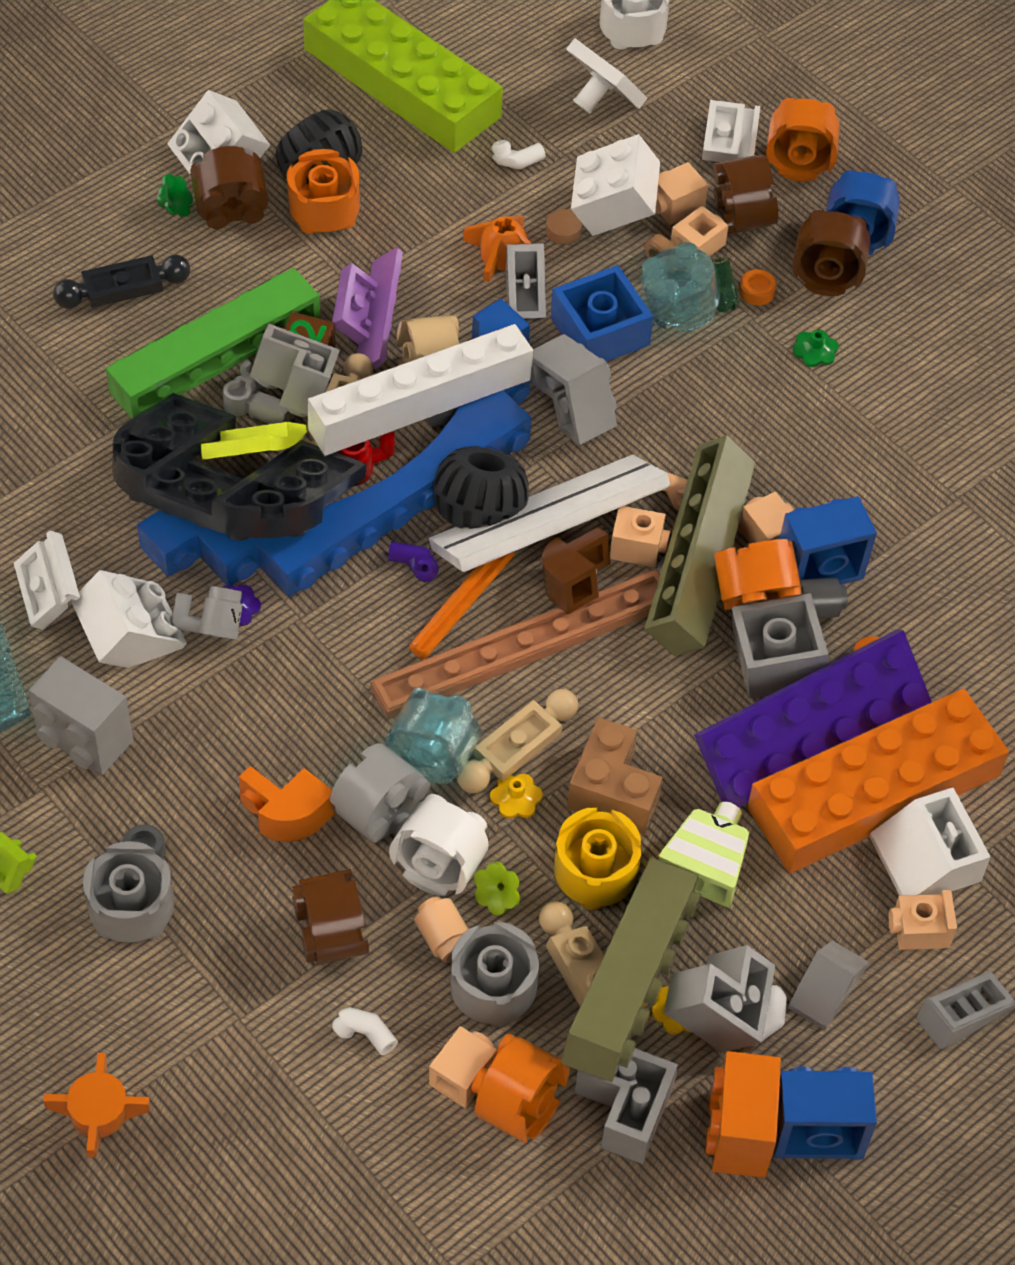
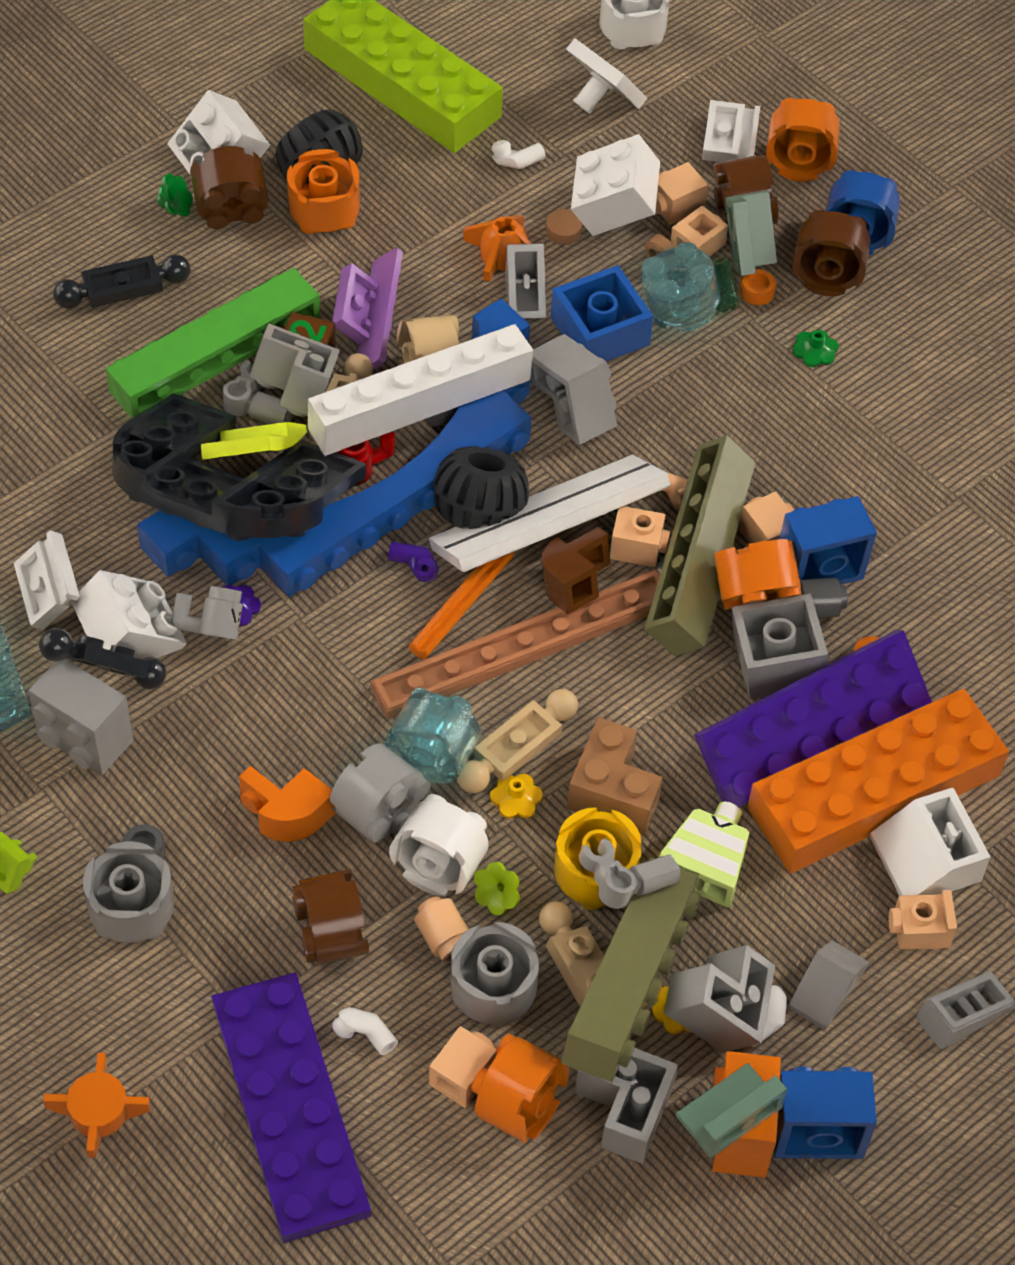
none -> black plate [39,628,167,689]
none -> dark purple plate [211,972,371,1243]
none -> light grey bar [579,838,681,909]
none -> sand green panel [676,1063,787,1159]
none -> sand green panel [725,190,777,276]

